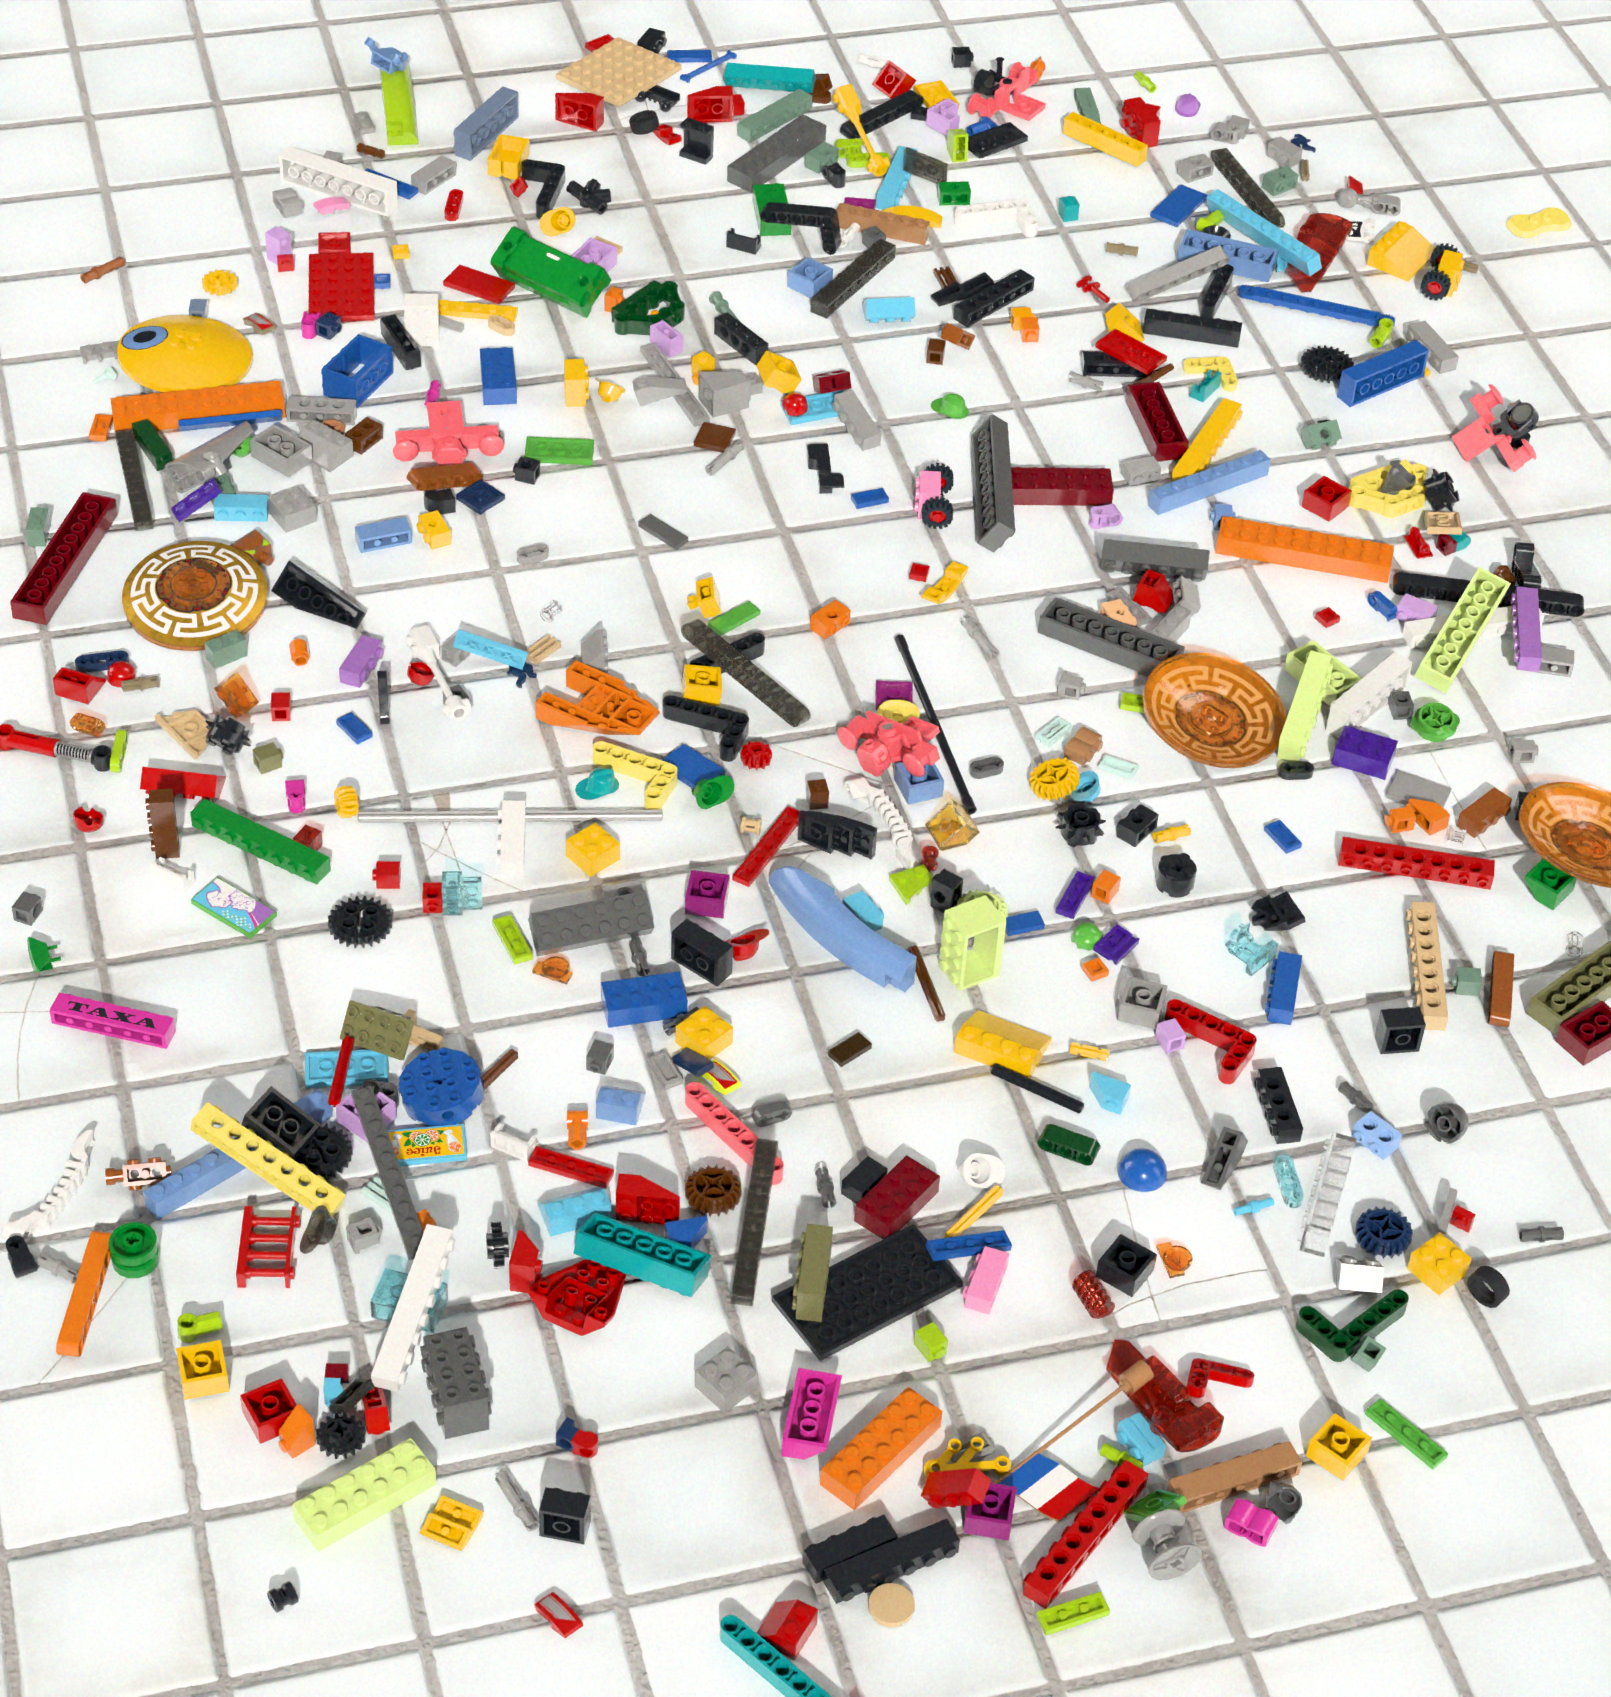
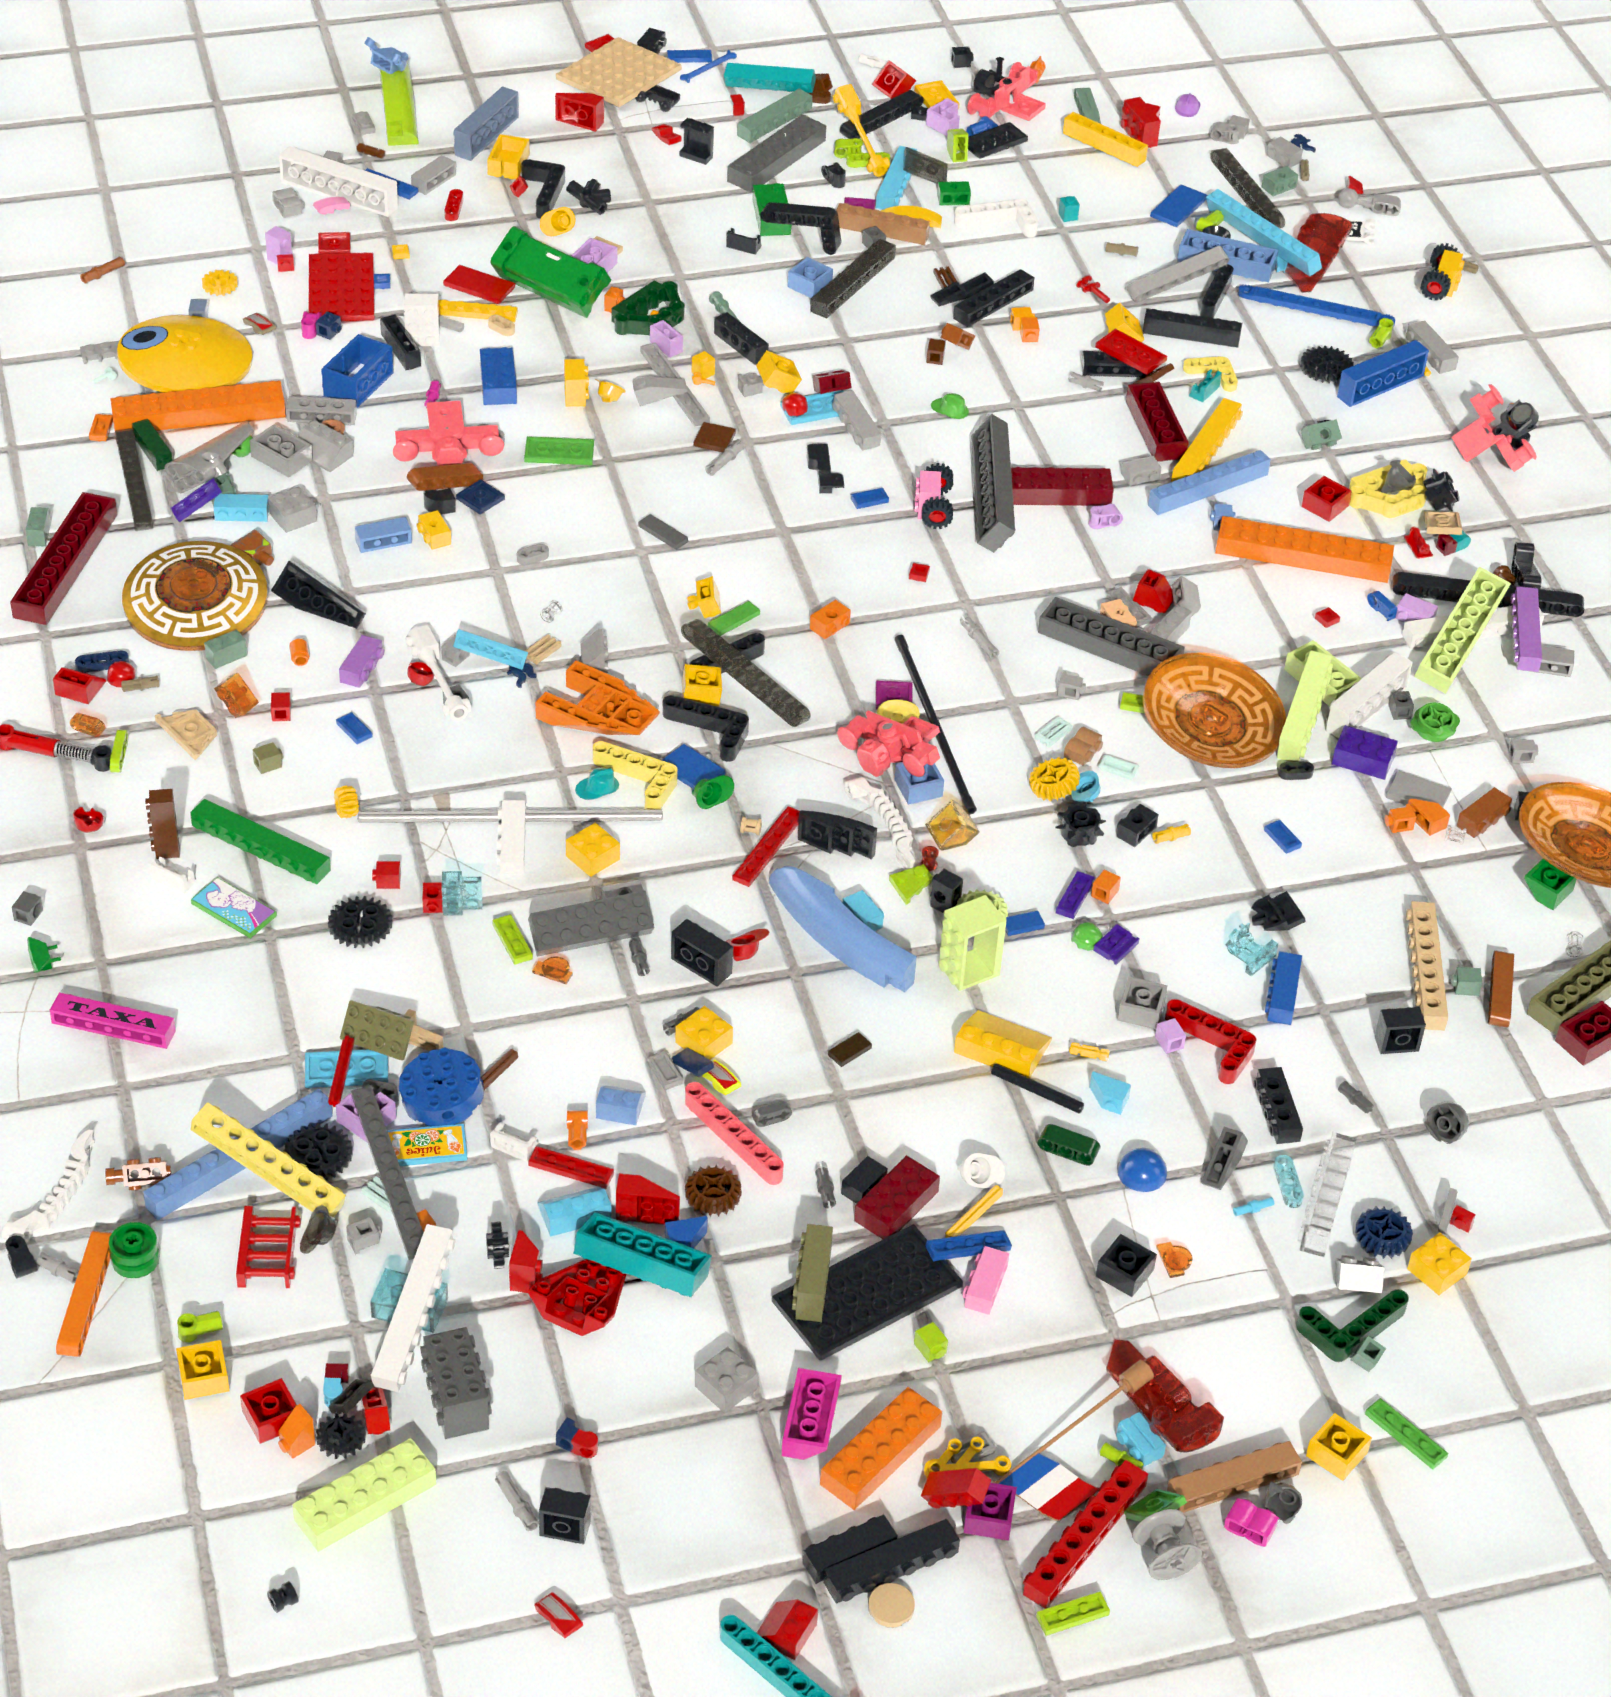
red slope [140,766,226,802] -> none
blue tile [178,410,282,432] -> none
black brick [205,715,251,755] -> none
black brick [241,1086,321,1160] -> none
dark pink piece [285,779,305,814] -> none
clear red brick [293,825,323,851] -> none
reddish brown brick [345,417,383,455] -> none
black beam [377,670,390,725] -> none
yellow slope [420,1495,484,1551] -> none
black brick [513,457,540,485] -> none
dark grey brick [586,1039,614,1075] -> none
blue brick [601,971,688,1028] -> none
black tyre [629,110,659,135] -> none
magenta brick [685,870,730,919] -> none
red slope [687,86,733,122] -> none
light grey slope [698,371,751,418] -> none
clear smoke beam [731,1138,778,1306] -> none
red gear [740,740,772,771] -> none
sand green brick [805,142,839,174] -> none
reddish brown brick [806,779,829,810] -> none
white pin [840,222,860,247] -> none
medium azure slope [862,297,916,323] -> none
reddish brown axle [908,945,946,1022] -> none
yellow slope [921,561,969,604] -> none
dark grey beam [970,757,1004,779] -> none
clear red piece [1072,1270,1115,1319] -> none
orange plate [1081,958,1109,982] -> none
dark grey brick [1100,539,1210,582] -> none
lime axle [1134,71,1157,93] -> none
black brick [1156,853,1197,898] -> none
light grey brick [1177,153,1214,183] -> none
red beam [1185,1358,1255,1398] -> none
red brick [1338,837,1495,890] -> none
light blue brick [1352,1111,1403,1160] -> none
yellow slope [1367,221,1435,282] -> none
black tyre [1467,1265,1510,1308] -> none
light yellow plate [1506,207,1572,238] -> none
dark grey pin [1519,1226,1564,1243] -> none

